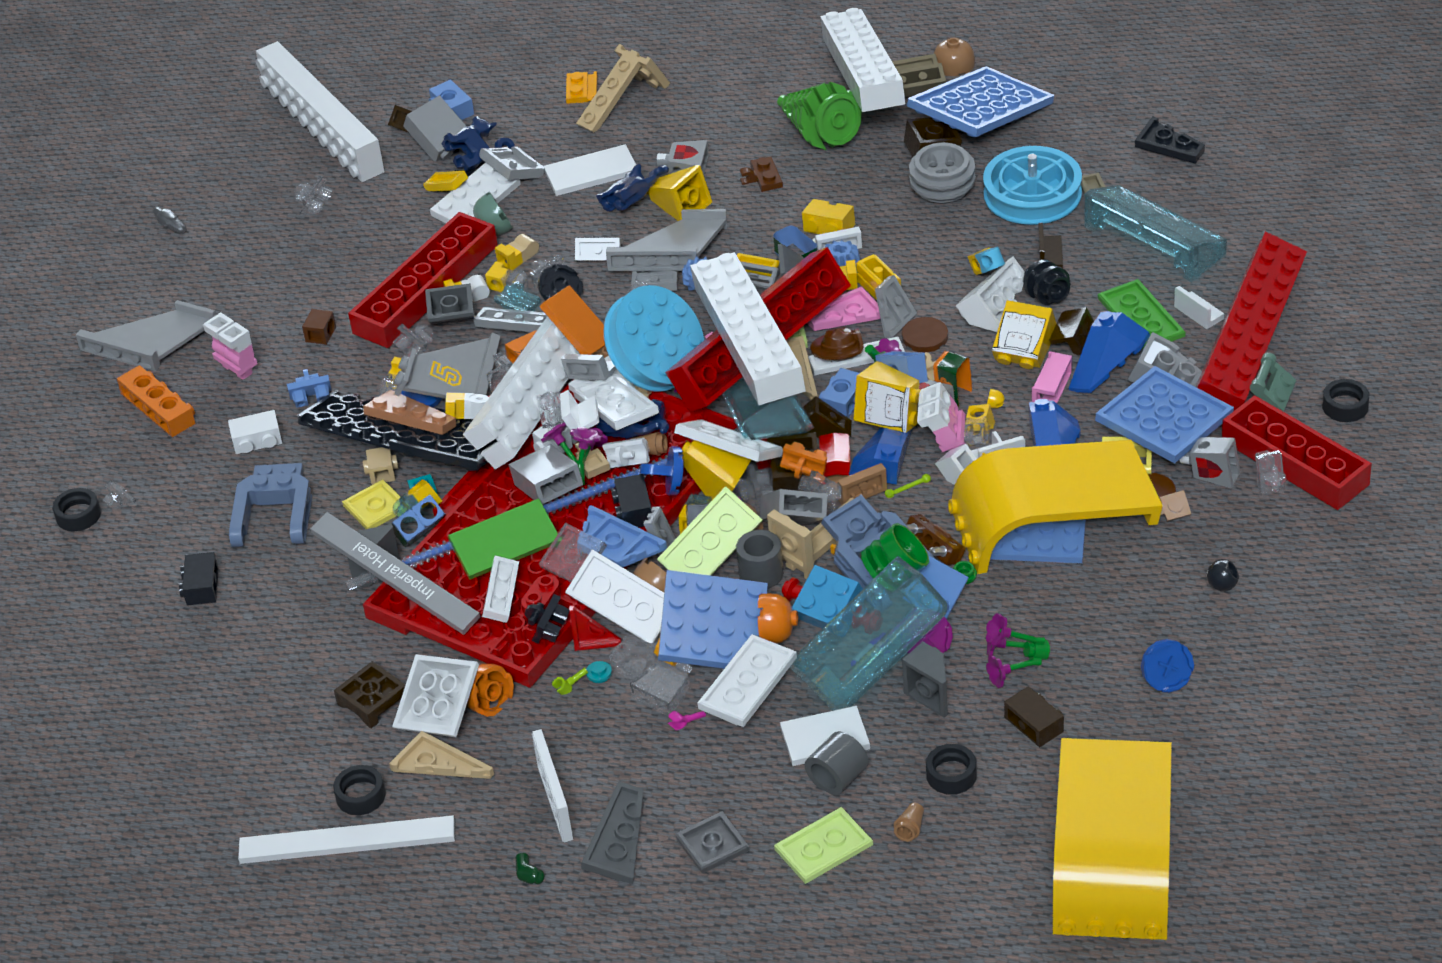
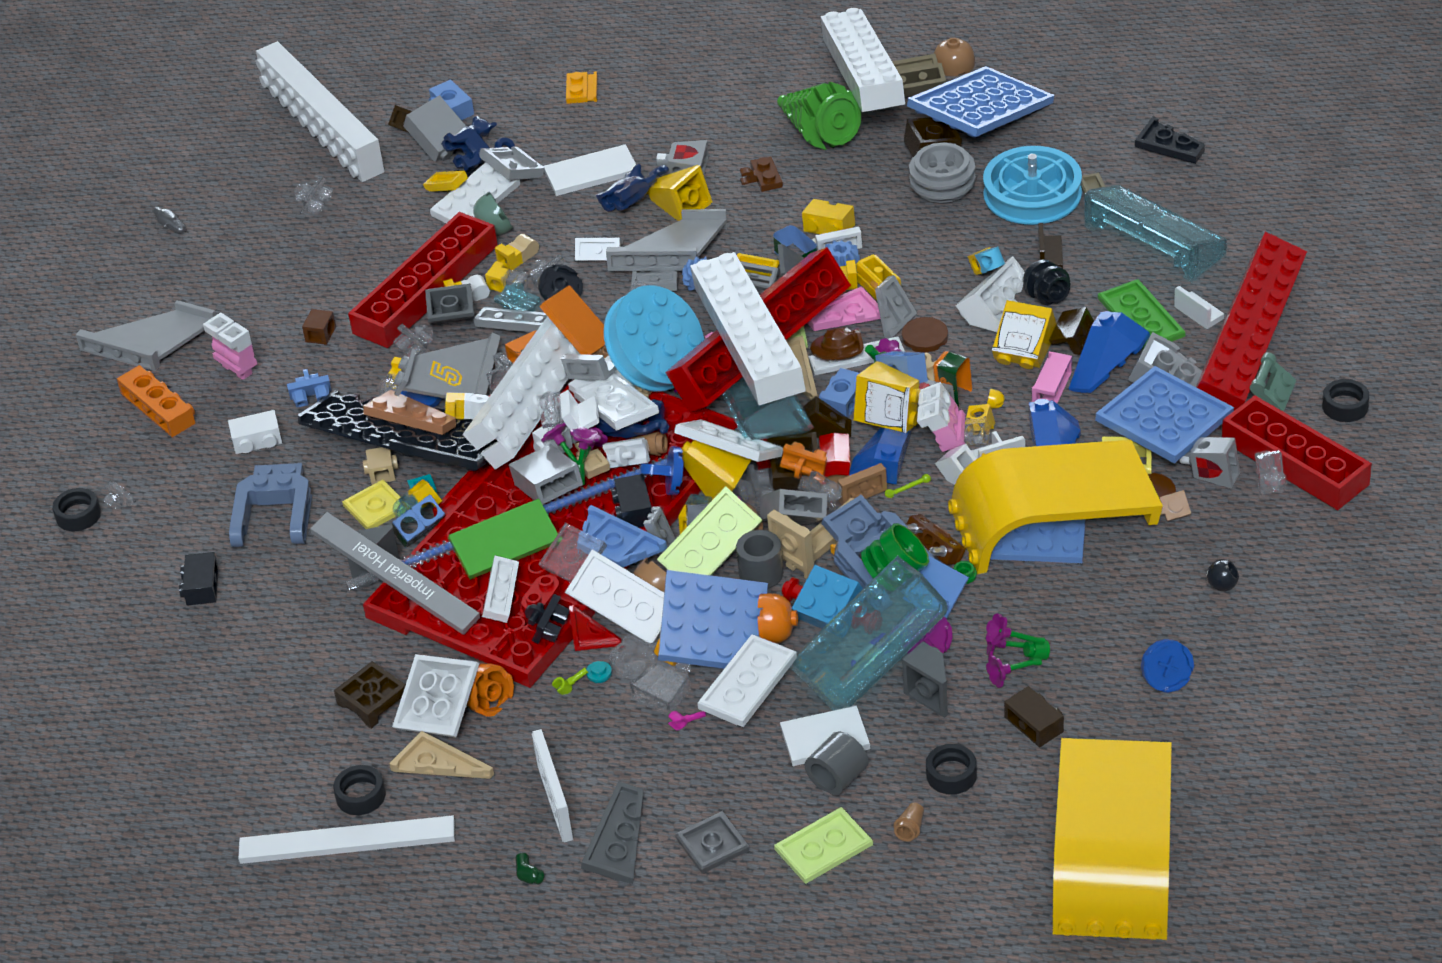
tan bracket [576,44,670,133] -> none

